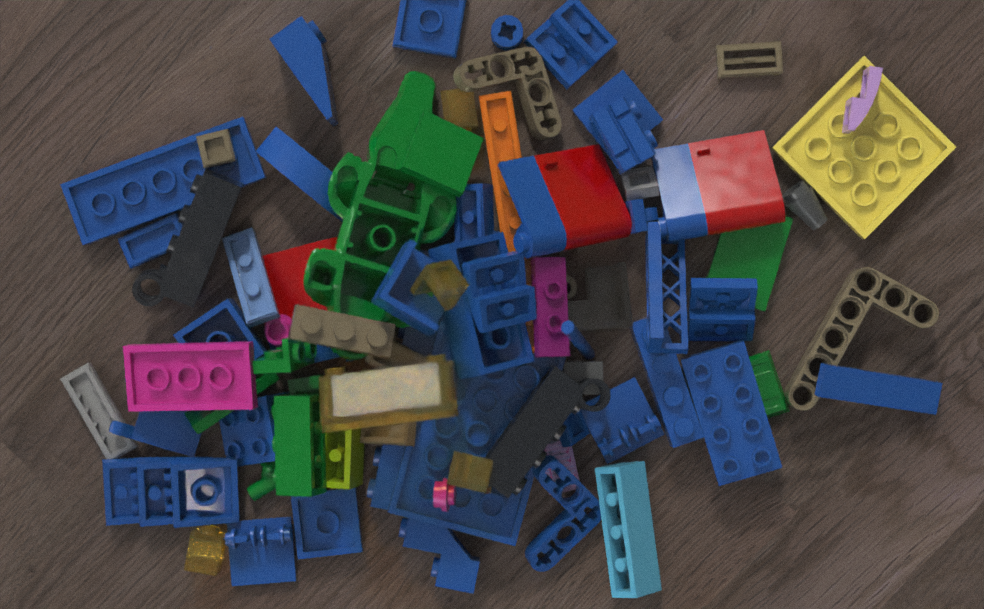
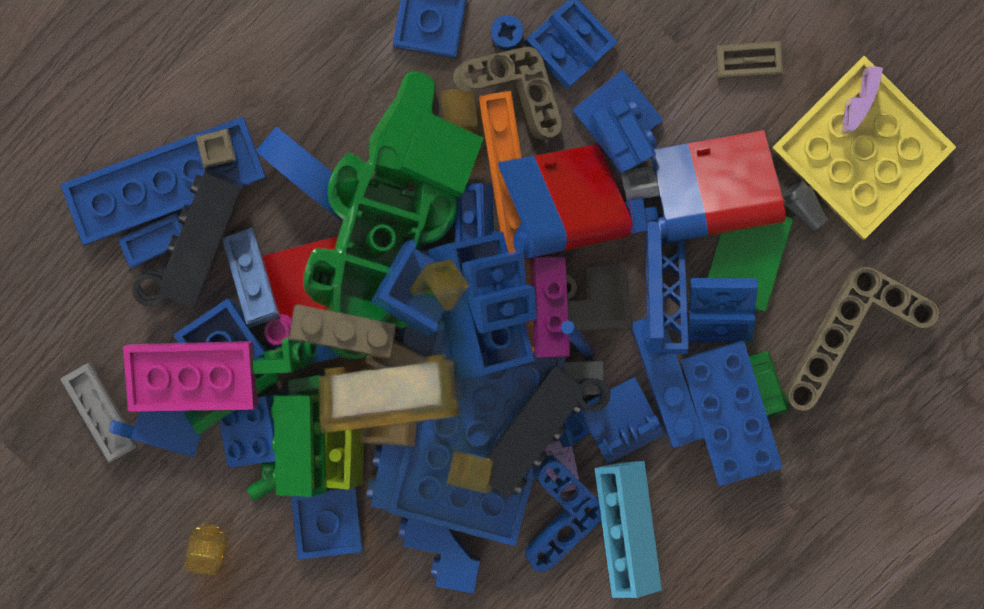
blue slope [102,456,240,528] -> none
blue hinge [225,516,296,586] -> none
blue slope [269,16,338,127] -> none
dark pink plate [433,478,456,512] -> none
blue tile [814,363,943,415] -> none

